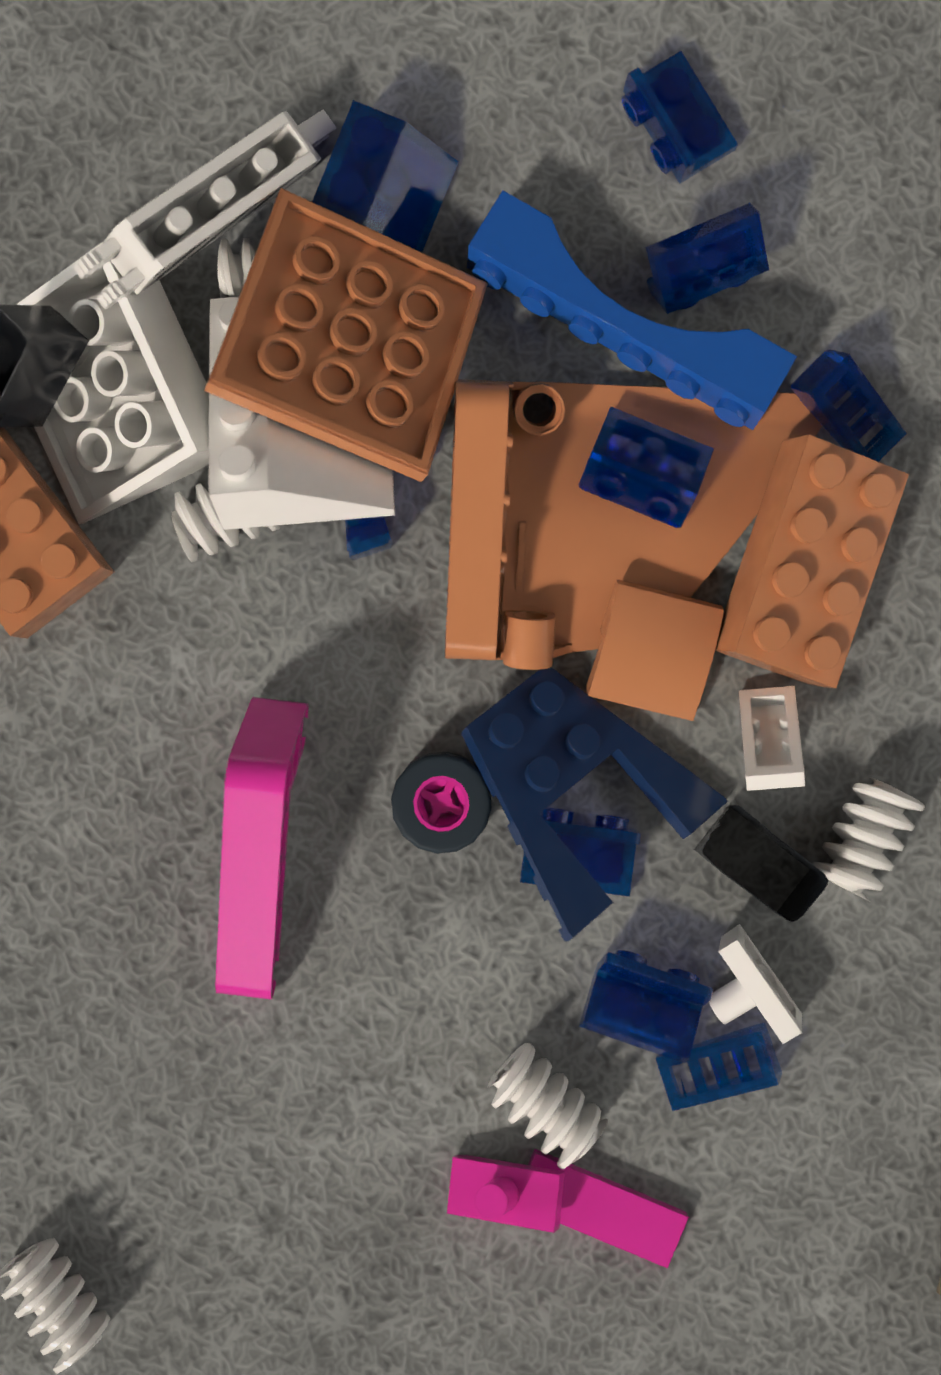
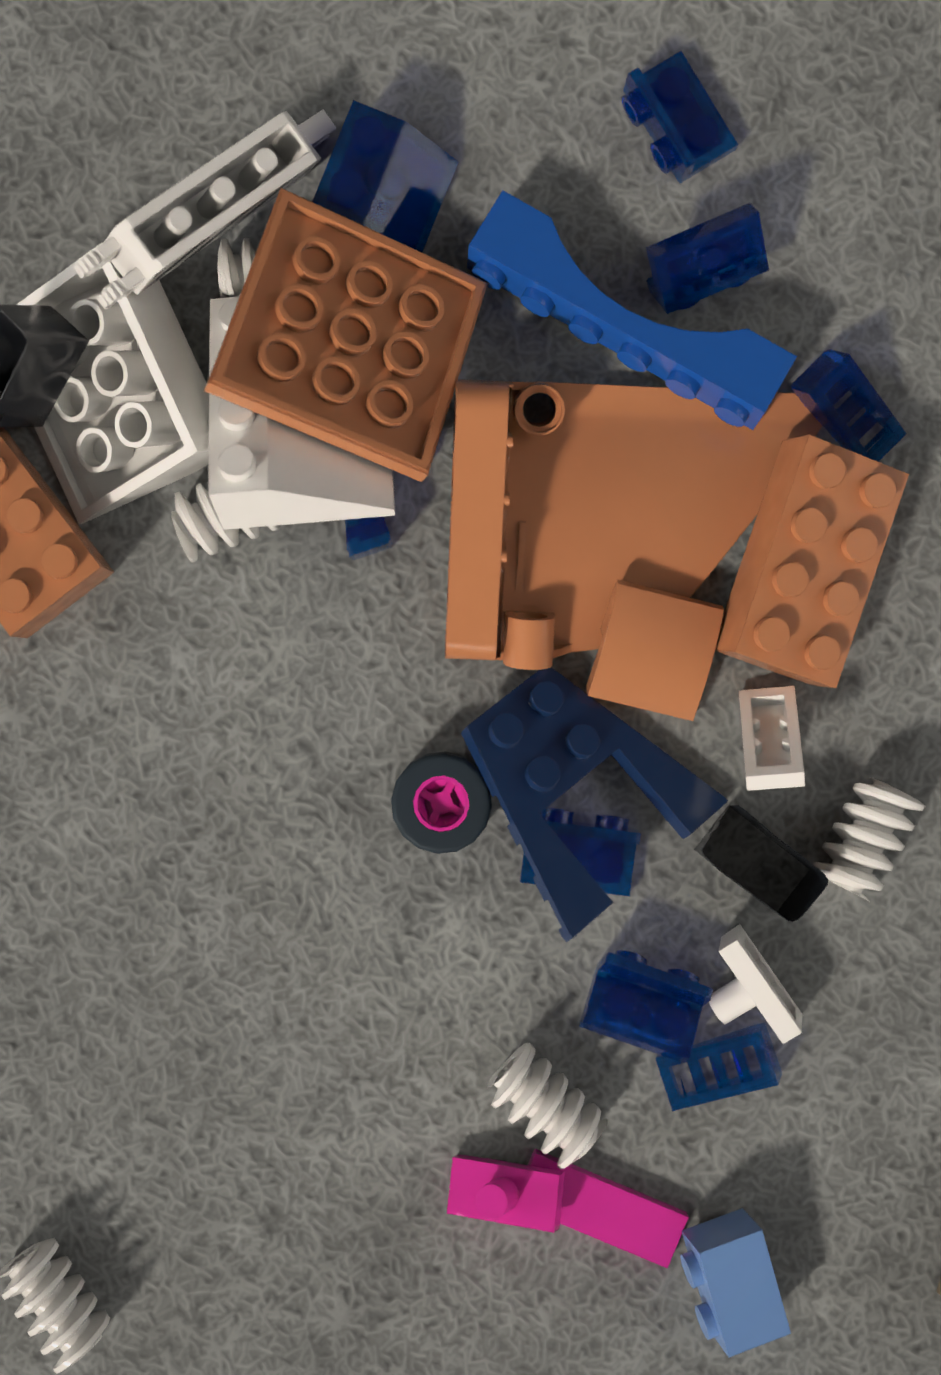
dark pink beam [215,697,309,1000] -> none
clear blue bracket [579,407,714,528] -> none
none -> medium blue brick [680,1208,791,1357]

